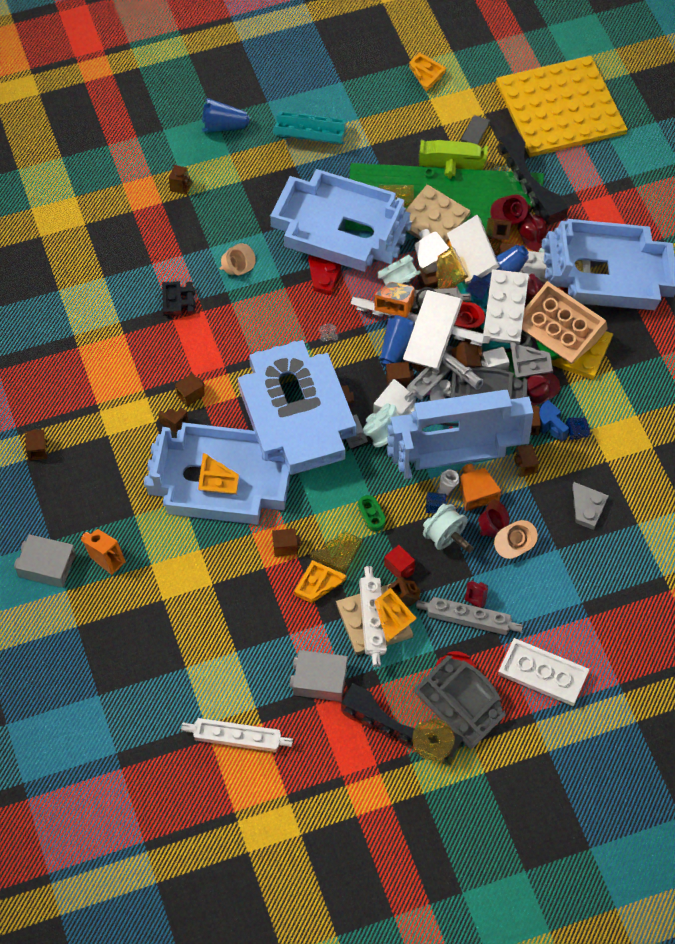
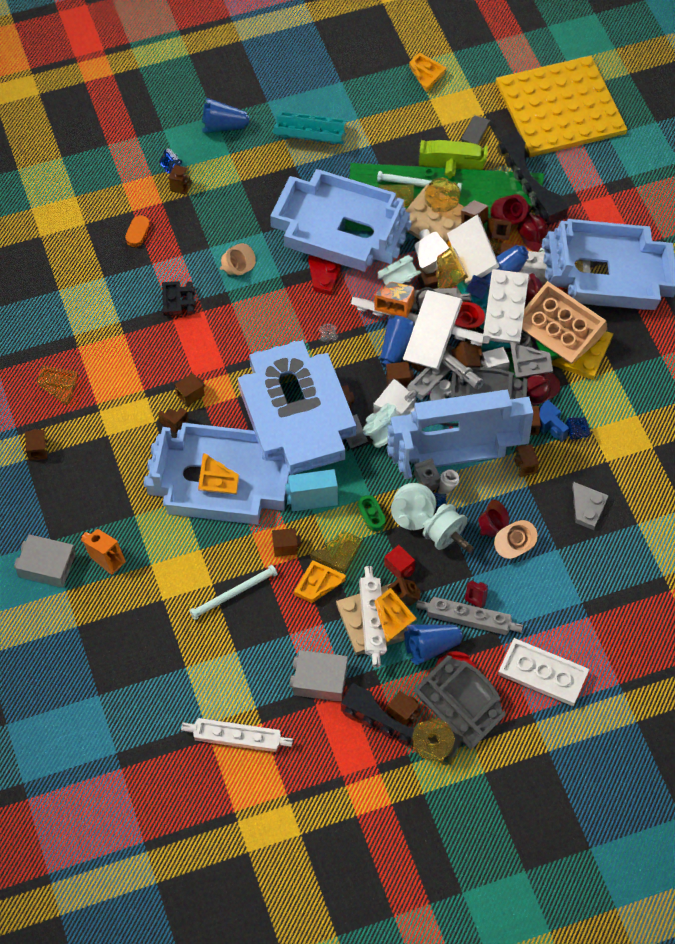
orange torso [459,463,501,511] -> none
none -> clear yellow wing [37,365,79,405]
none -> orange tile [125,216,150,247]
none -> clear blue tile [159,149,183,174]
none -> light aqua bar [189,565,277,620]
none -> medium azure brick [285,469,338,511]
none -> light aqua bar [377,171,462,194]
none -> reddish brown brick [387,691,420,726]
none -> light aqua wheel [391,483,436,530]
none -> blue cone [404,624,463,665]
none -> light grey brick [414,458,441,491]
none -> clear yellow plate [425,178,460,212]
none -> reddish brown brick [461,200,488,224]

